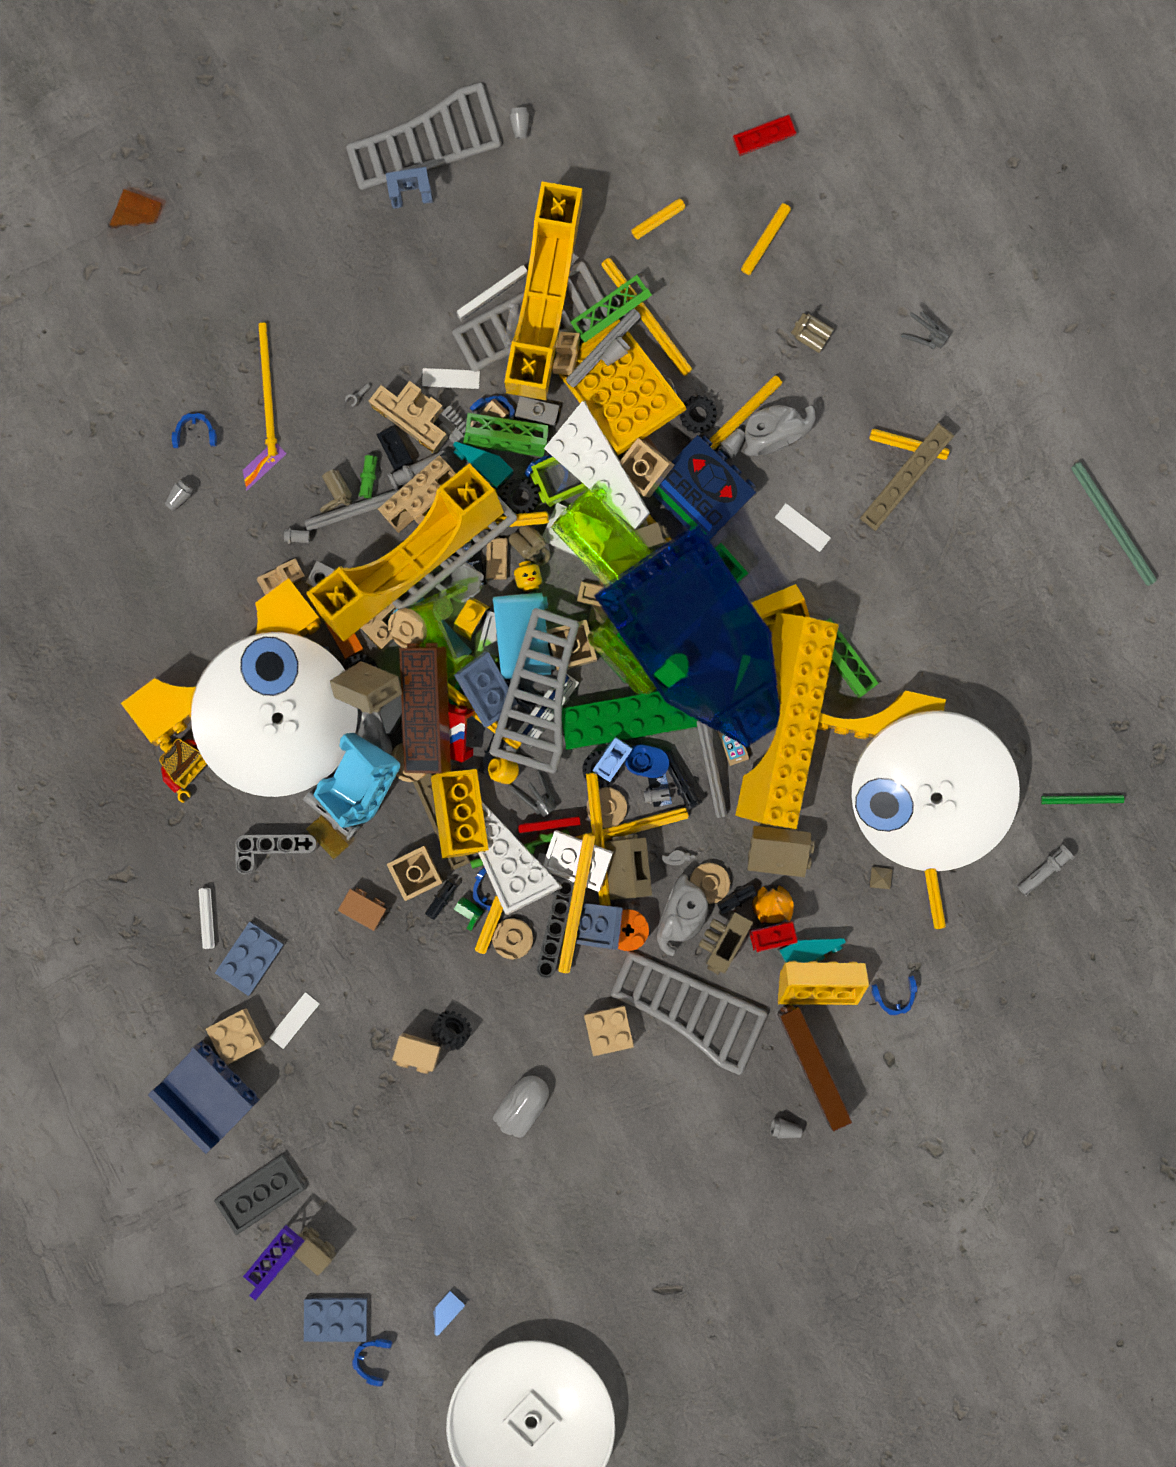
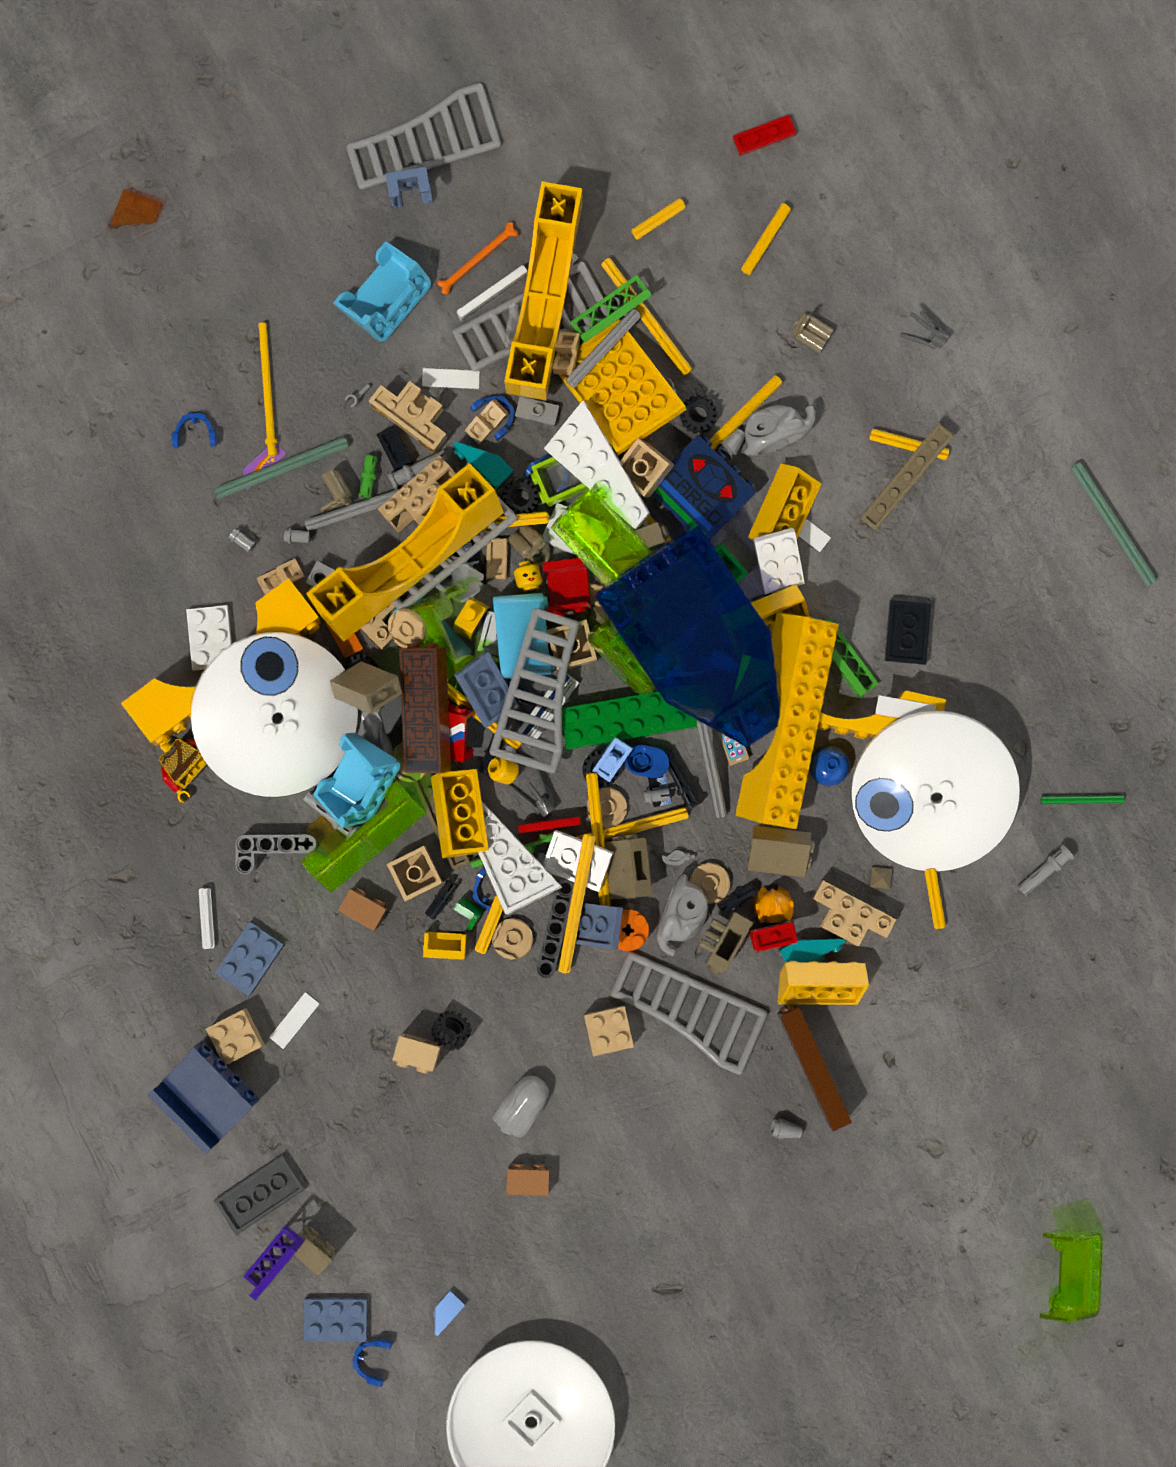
light grey cone [164,480,193,511] -> none
light grey piece [438,406,466,444] -> none
bright green fence [463,413,548,457] -> none
light grey cone [509,107,529,139] -> none
light grey cone [600,336,630,366] -> none
green tile [654,654,688,688] -> none
blue piece [871,975,917,1015] -> none
none -> white plate [186,605,232,671]
none -> sand green axle [214,437,349,499]
none -> light grey pin [229,528,256,553]
none -> clear neon green windscreen [300,780,427,893]
none -> medium azure windscreen [333,241,431,342]
none -> yellow panel [423,932,467,960]
none -> orange piece [437,222,518,295]
none -> medium nougat brick [507,1163,549,1196]
none -> red panel [542,557,591,616]
none -> yellow slope [747,463,822,541]
none -> white plate [753,528,805,595]
none -> blue cylinder [809,745,850,786]
none -> tan piece [811,880,896,947]
none -> white sticker [875,695,936,718]
none -> black plate [884,600,931,665]
none -> clear neon green windscreen [1040,1230,1103,1323]

